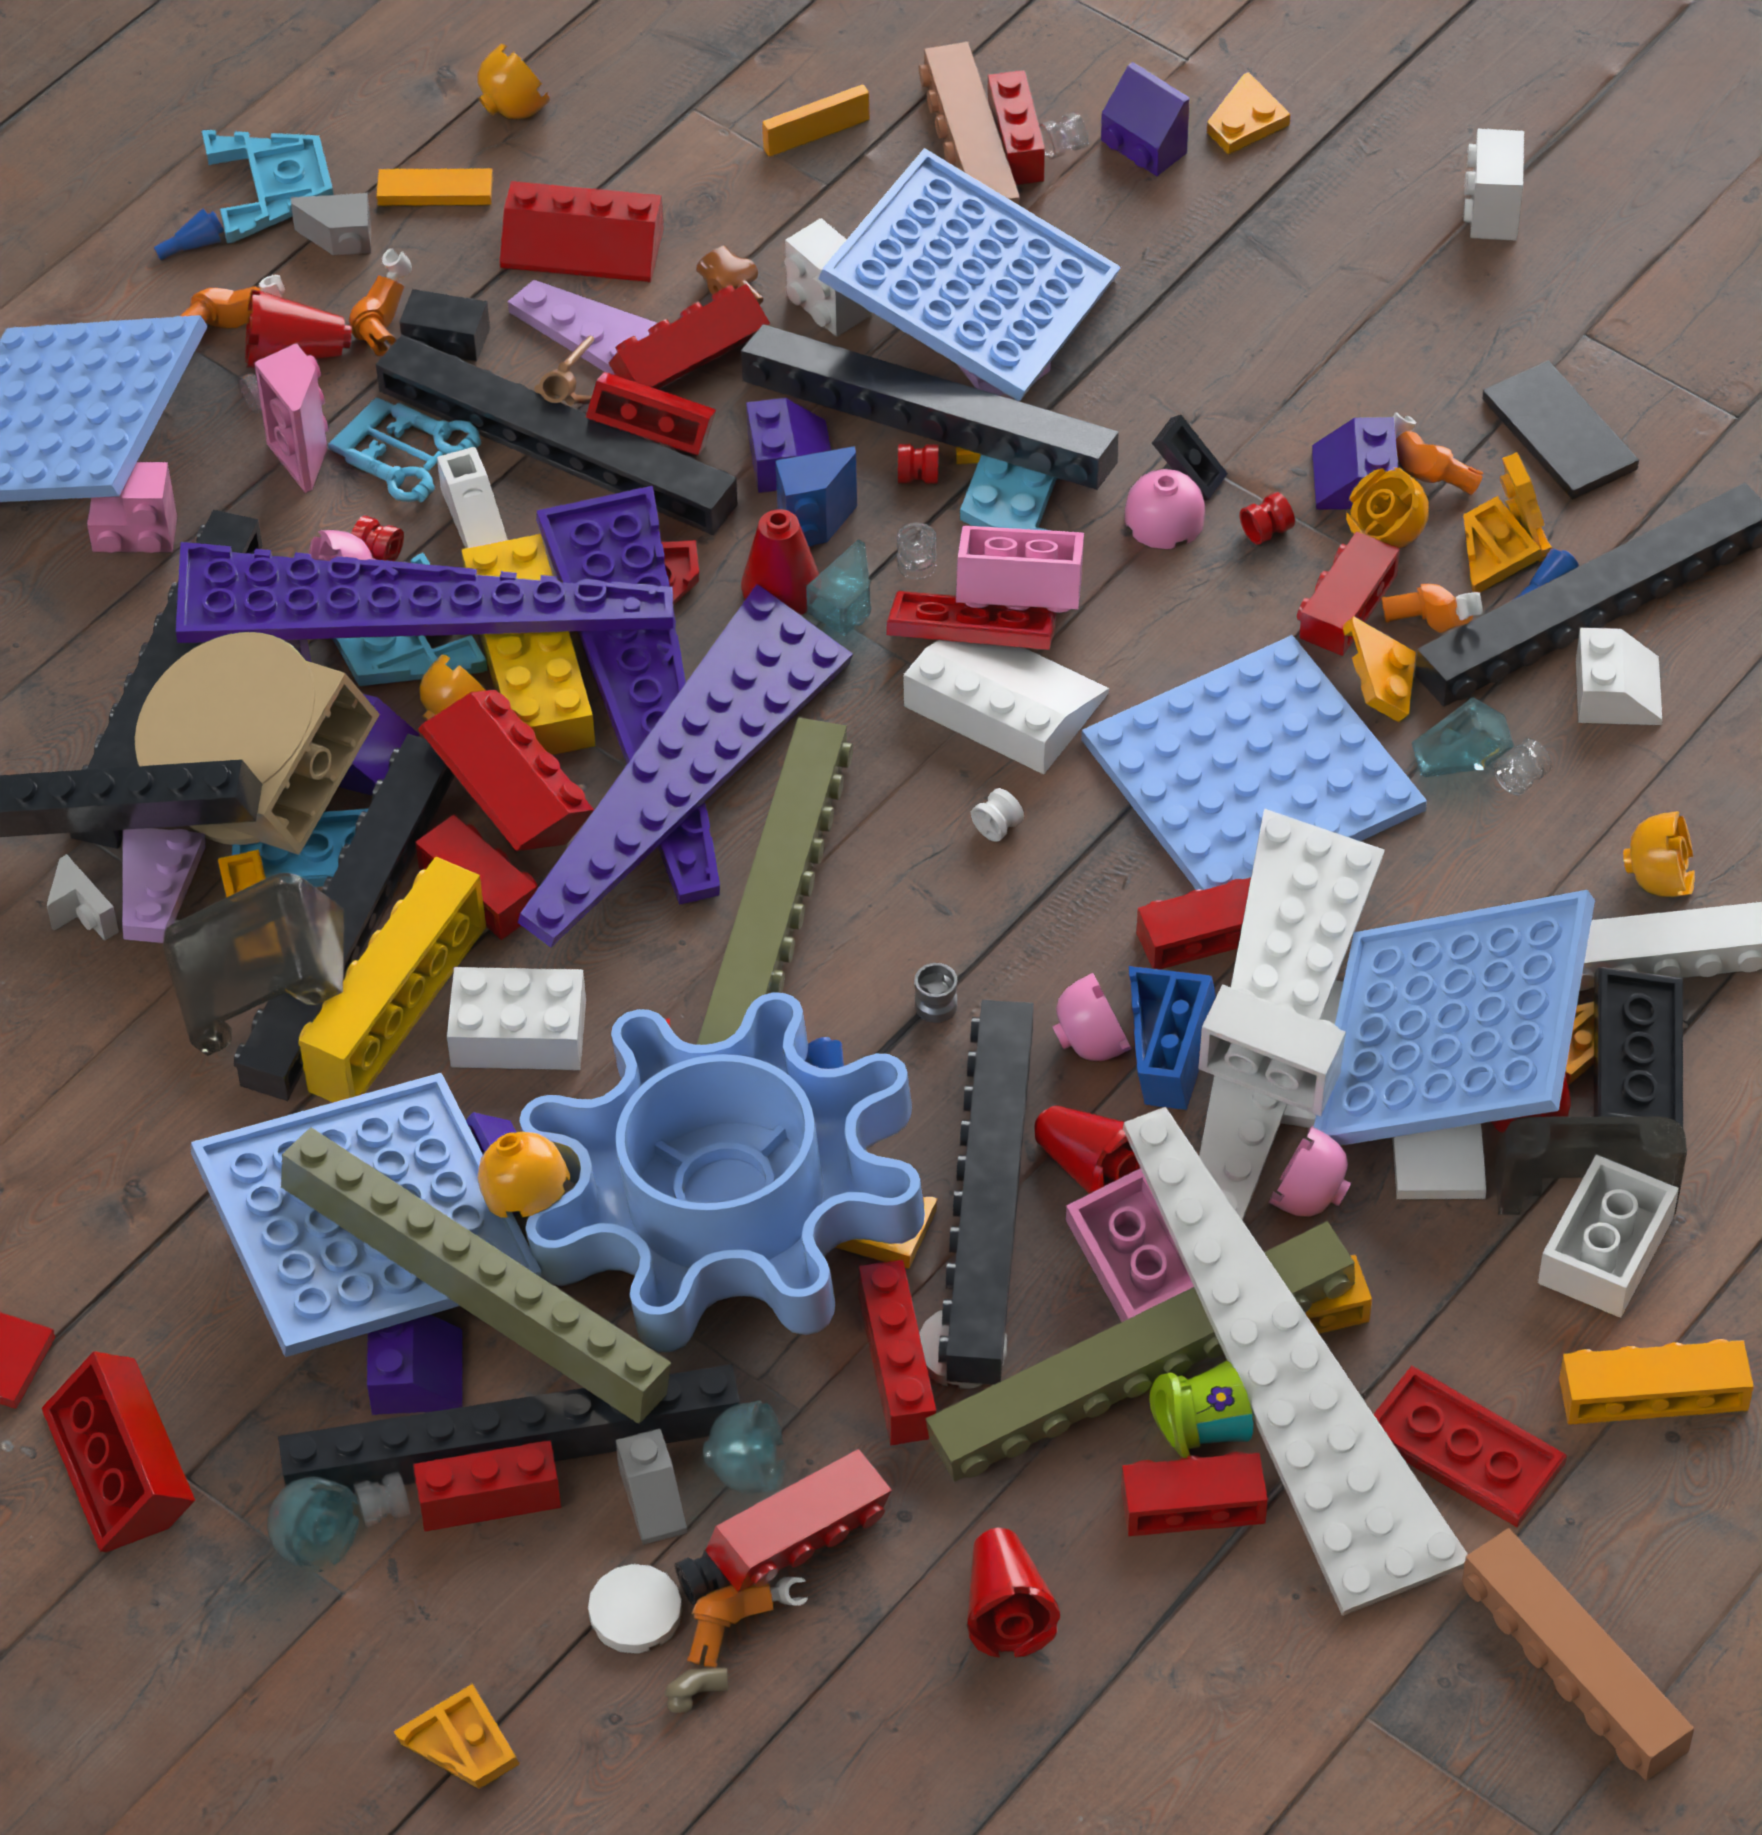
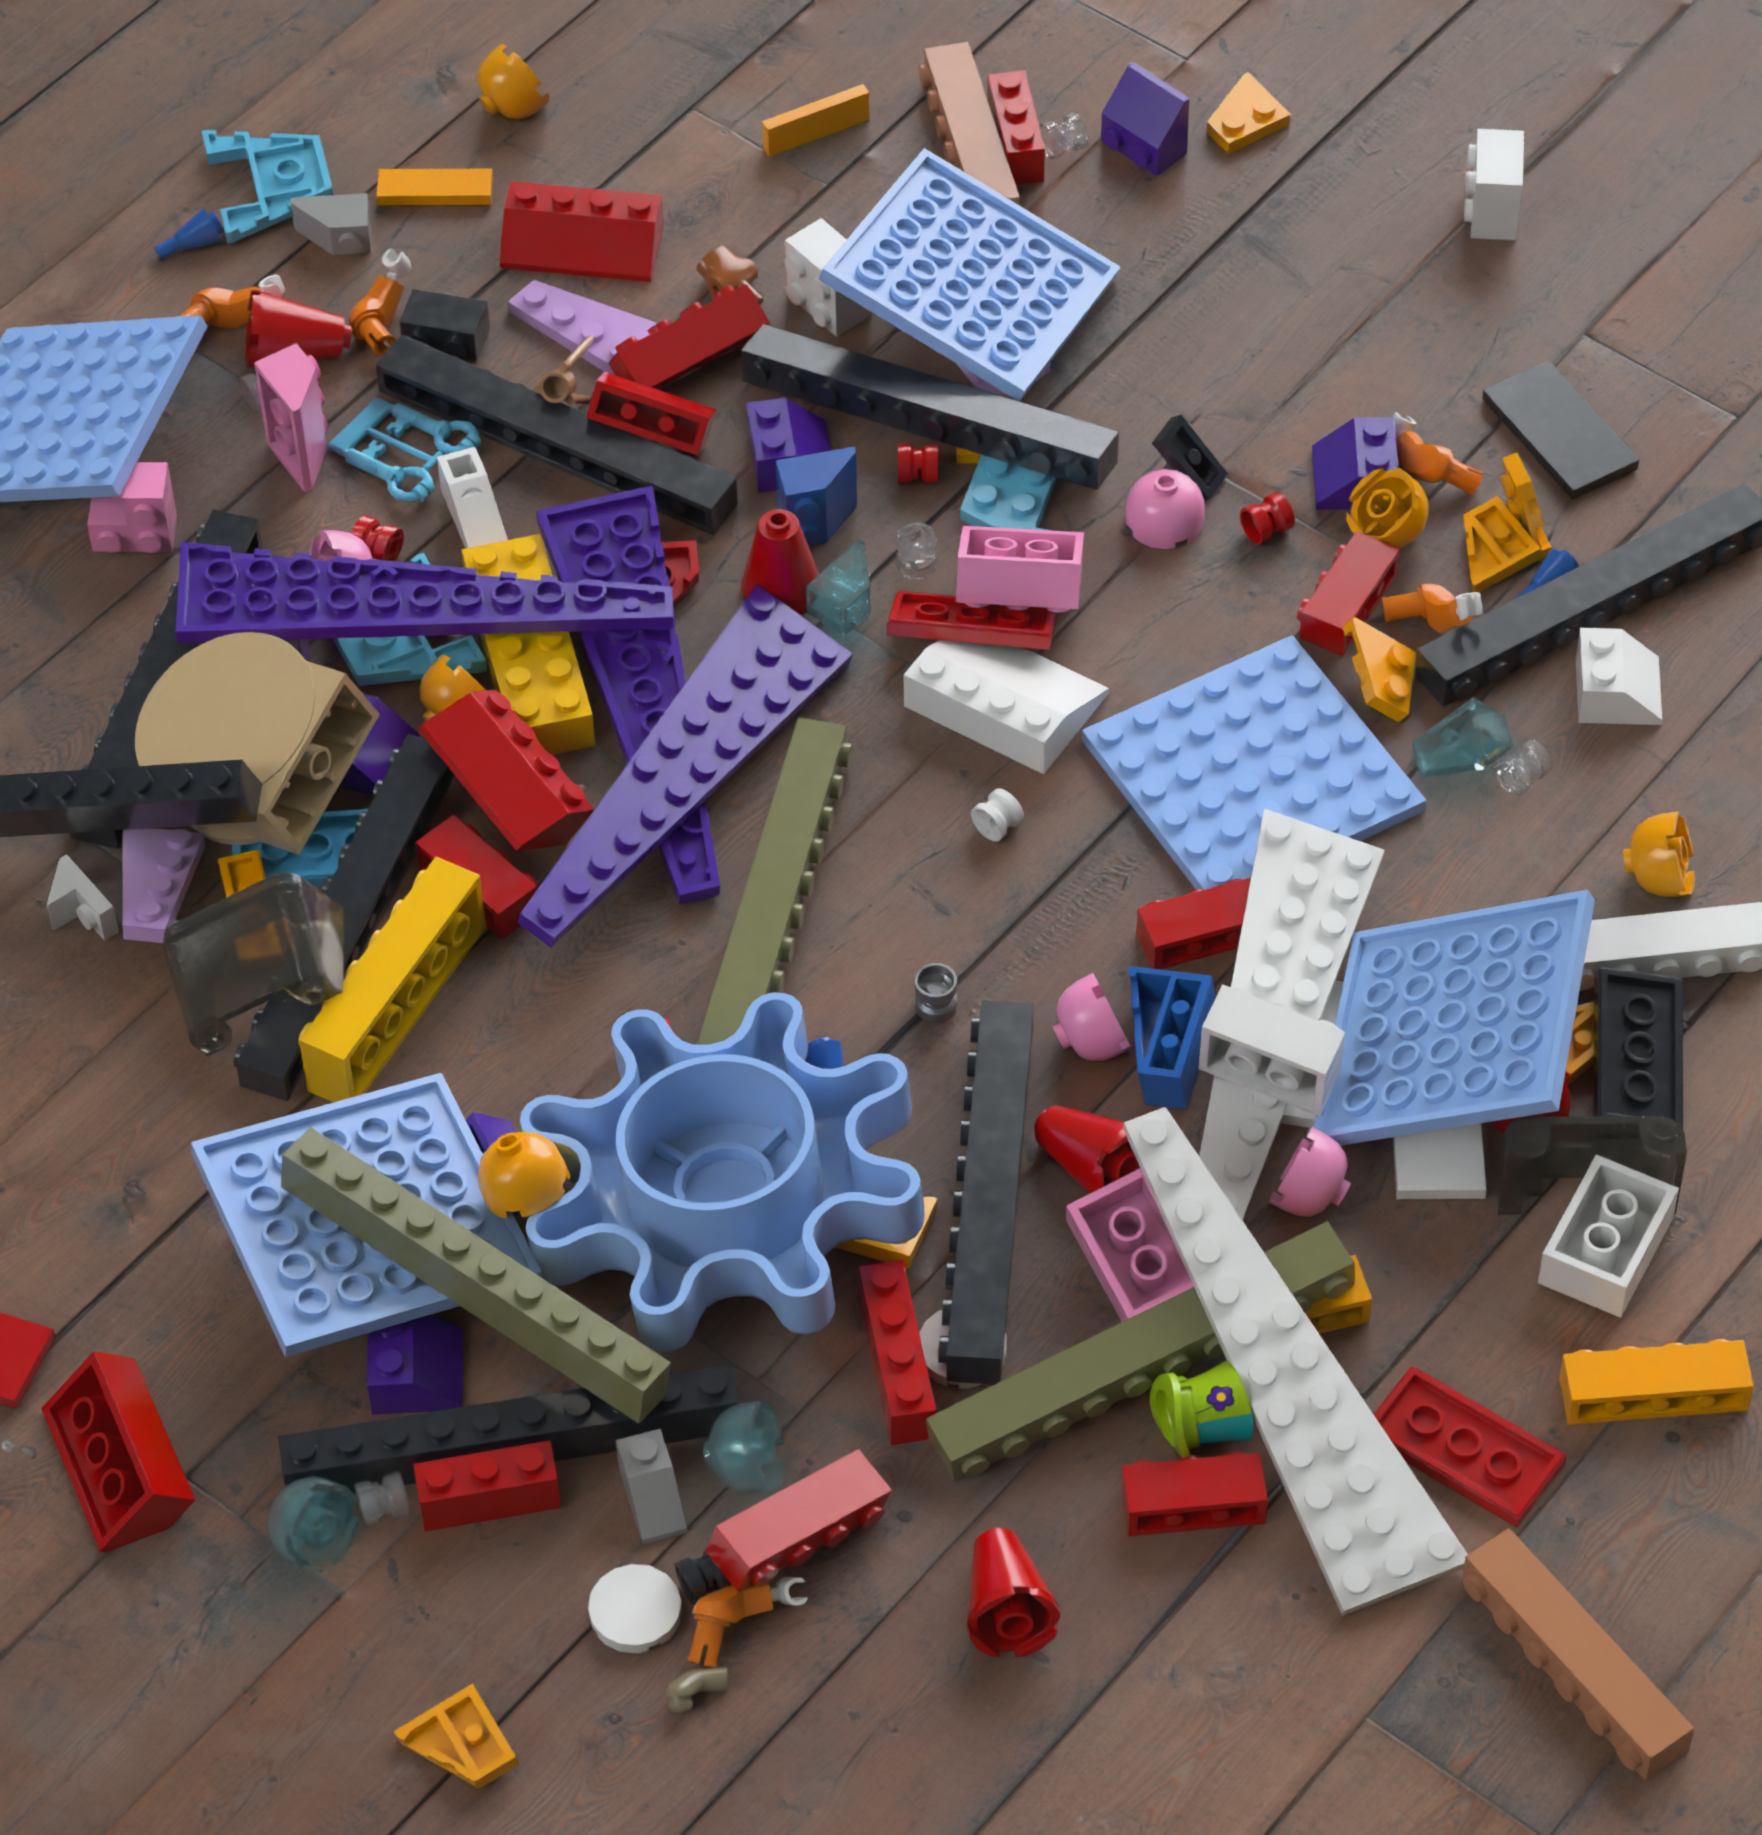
white brick [447,967,586,1070] -> none

